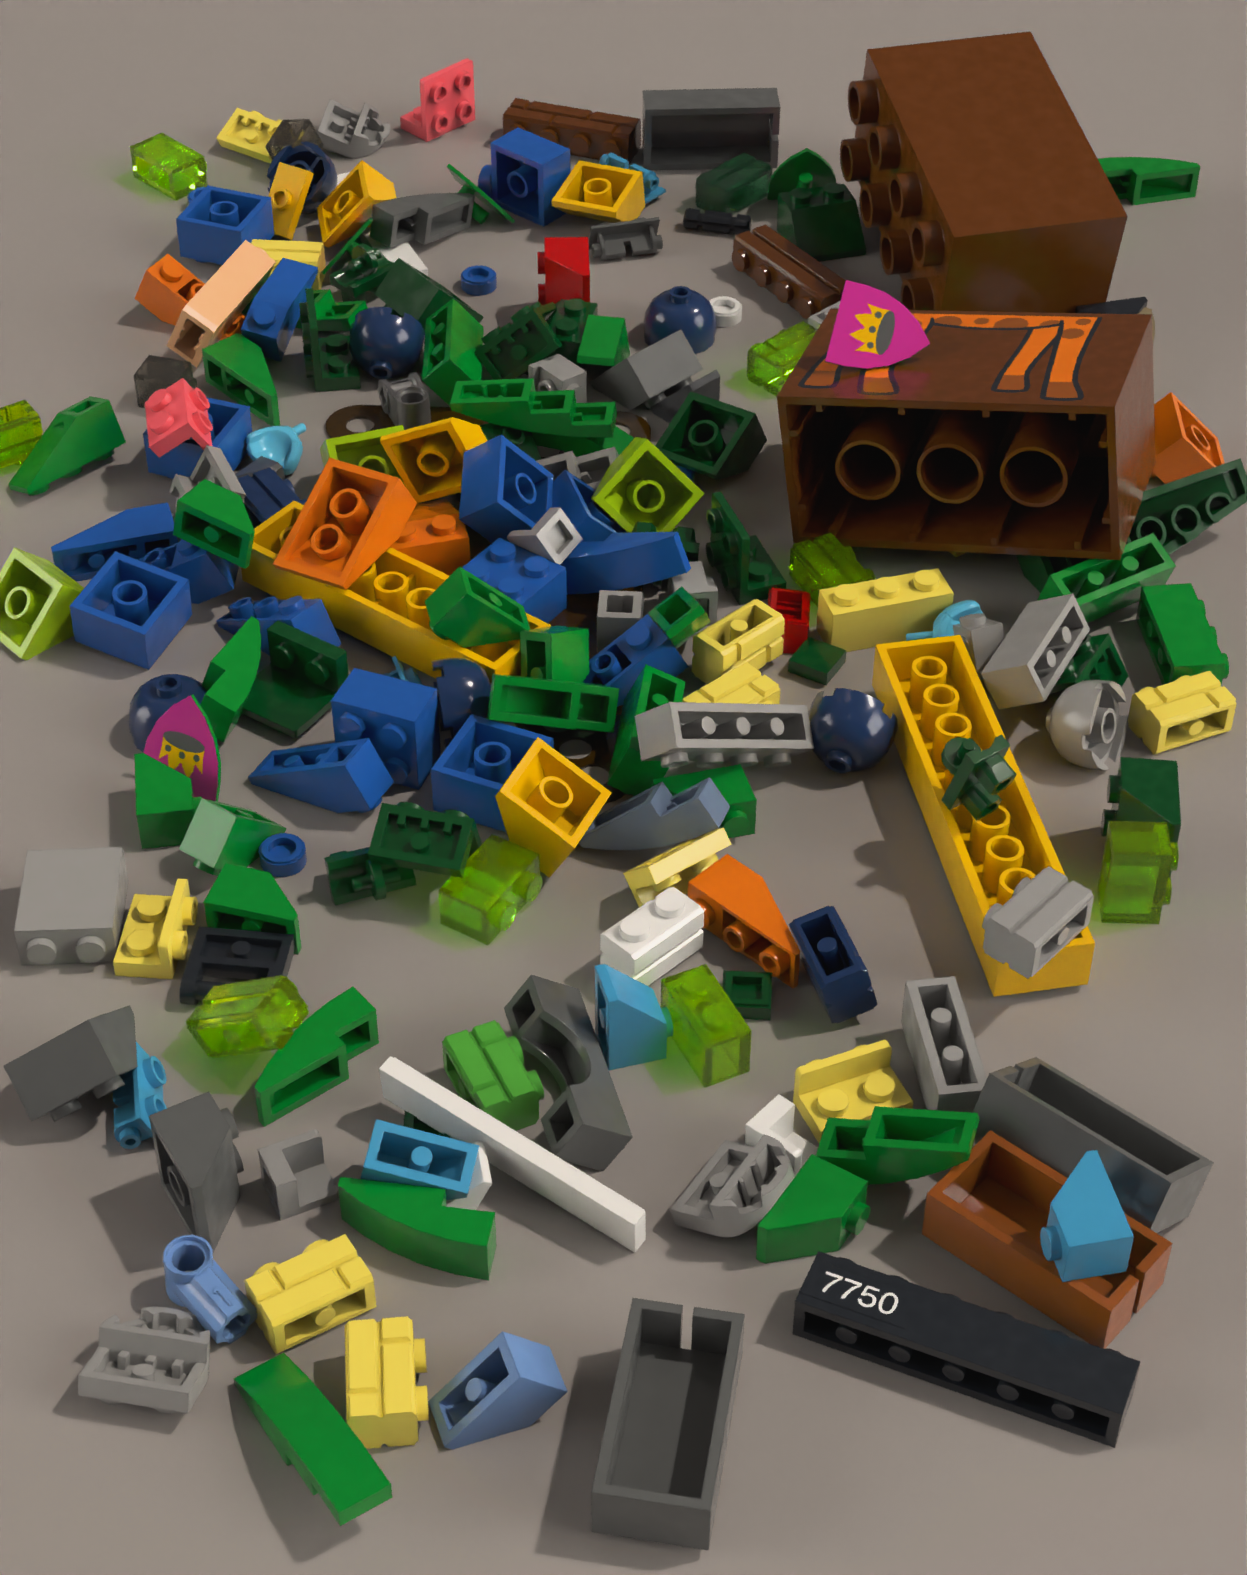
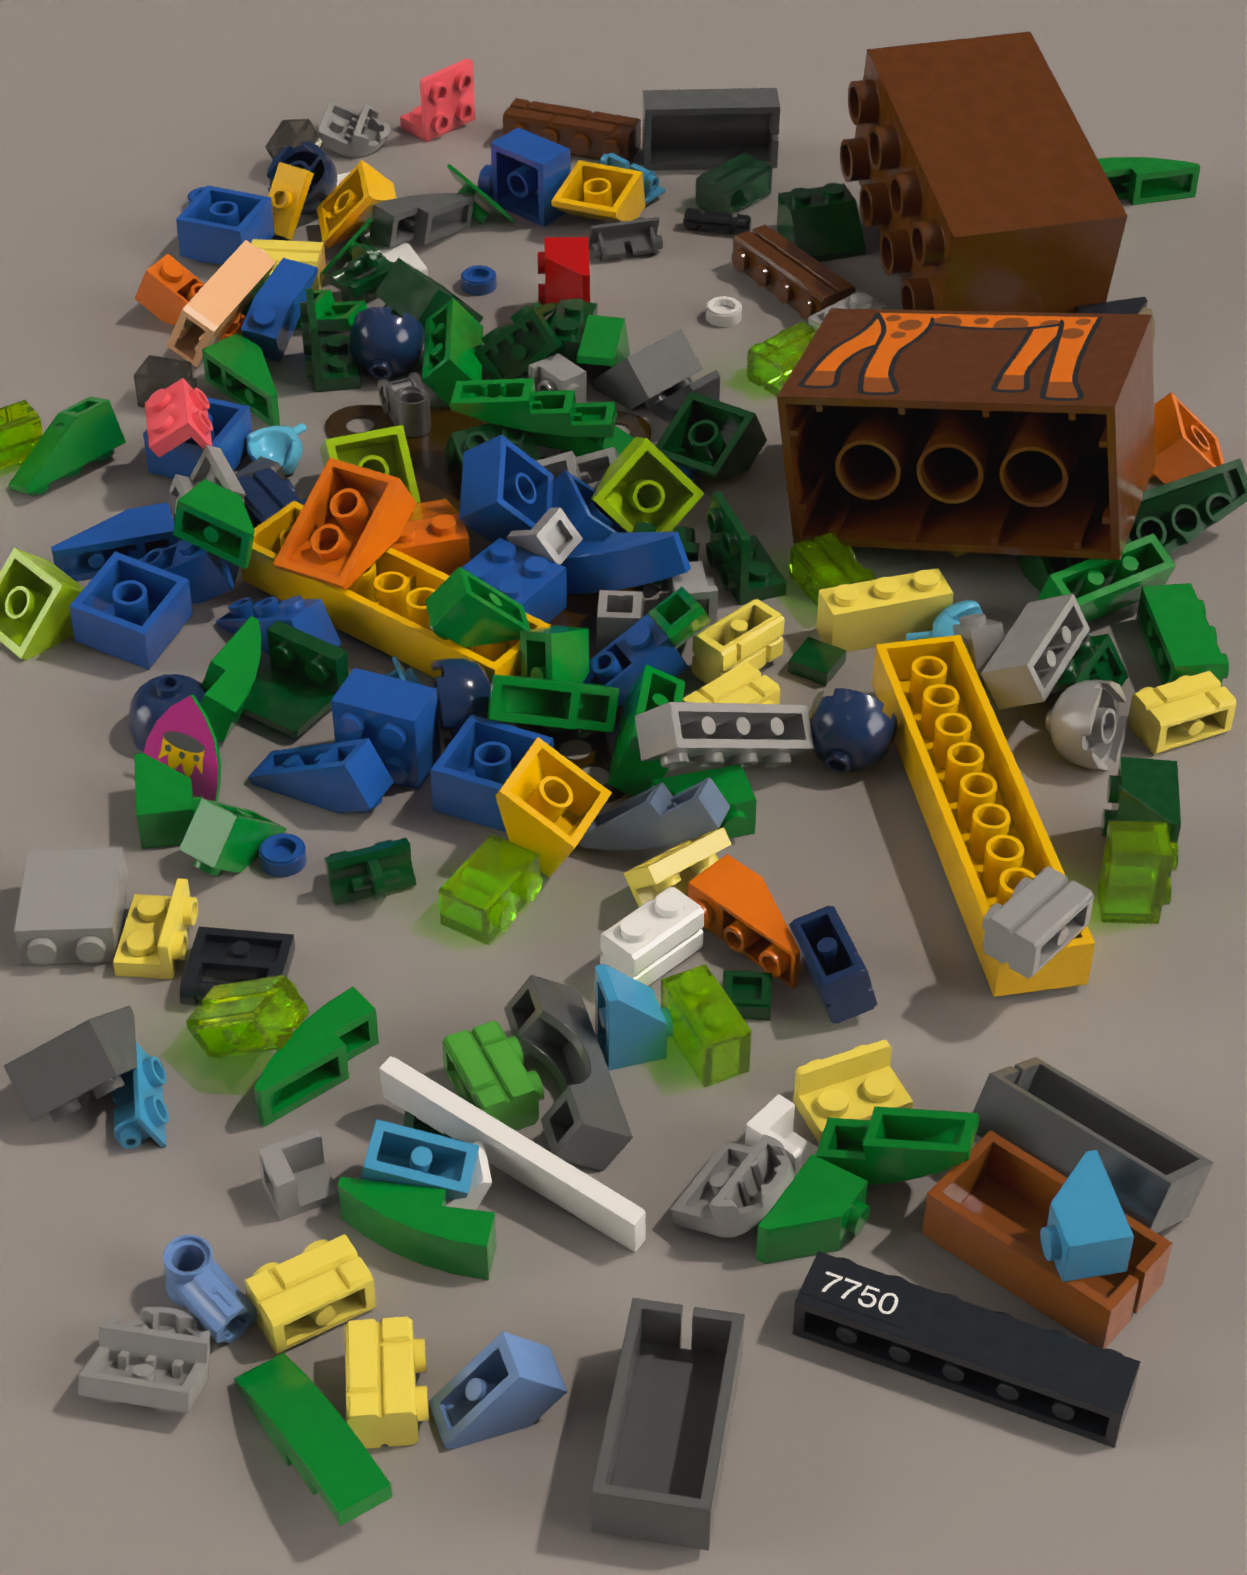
clear neon green brick [130,133,208,201] -> none
dark grey slope [149,1091,244,1252] -> none
green slope [203,863,301,955] -> none
light yellow bracket [216,108,300,164] -> none
dark green bracket [368,802,486,878] -> none
yellow slope [380,417,488,503] -> none
dark blue cylinder [643,286,717,354] -> none
green shield [767,148,836,200] -> none
red slope [768,587,811,654] -> none
dark pink shield [825,280,930,369] -> none
light grey brick [901,976,987,1113] -> none
dark green hips [941,735,1017,820] -> none

